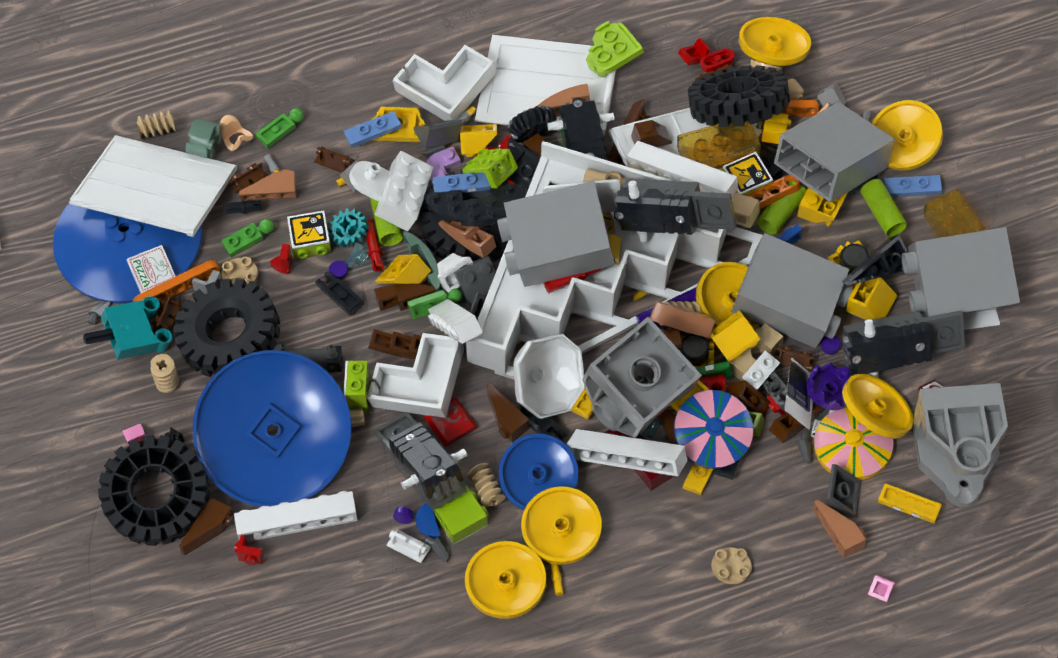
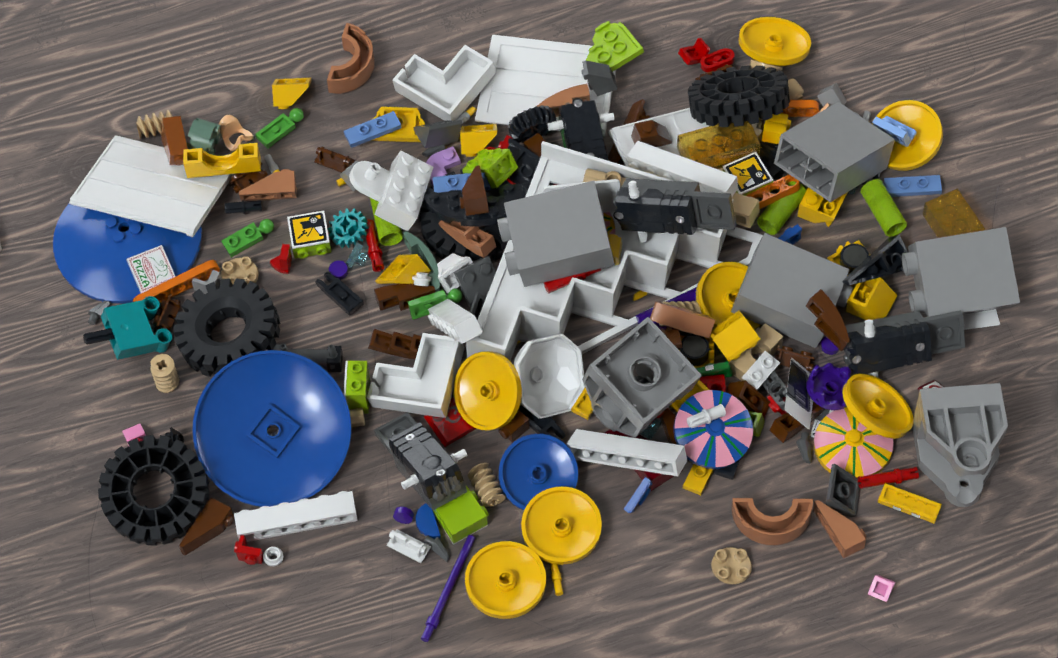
none -> dark orange slope [161,116,188,165]
none -> yellow arch [183,143,261,178]
none -> white plate [263,547,284,566]
none -> yellow slope [272,78,312,109]
none -> nougat brick [327,23,375,94]
none -> white plate [412,272,431,286]
none -> dark purple bar [421,535,475,642]
none -> yellow dish [454,351,522,430]
none -> reddish brown slope [459,165,489,216]
none -> dark grey slope [581,60,617,96]
none -> tile [624,477,652,513]
none -> white axle [687,404,726,428]
none -> nougat brick [732,498,813,545]
none -> reddish brown slope [806,289,849,352]
none -> red pin [858,467,919,489]
none -> light blue bracket [872,116,917,147]

